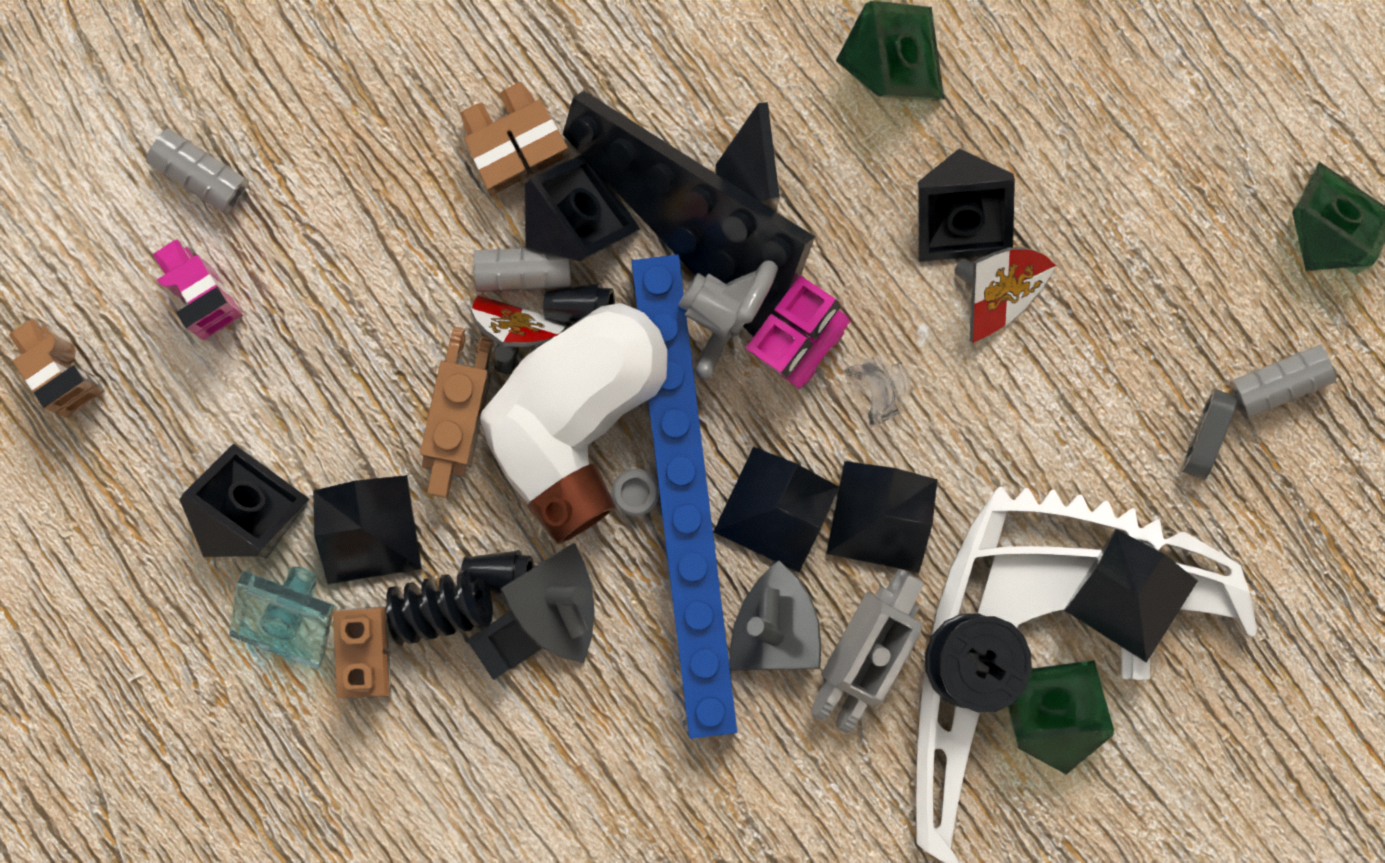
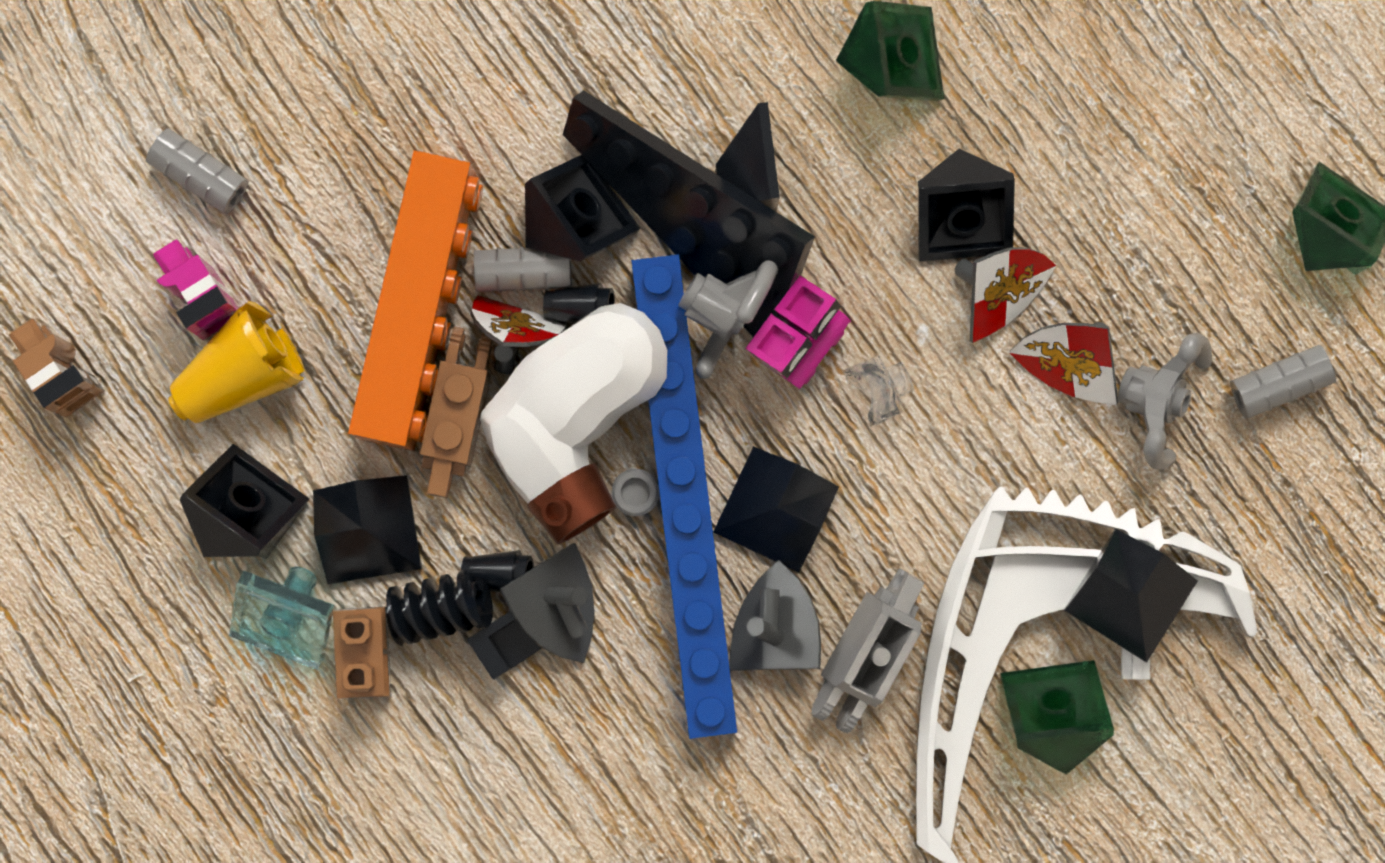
medium nougat hips [460,82,570,196] -> none
black slope [826,461,938,573] -> none
black piece [925,613,1032,713] -> none
dark grey beam [1181,388,1237,480] -> none
none -> yellow cone [168,301,305,423]
none -> orange brick [348,150,483,452]
none -> shield [1009,322,1118,406]
none -> light grey piece [1118,332,1212,470]

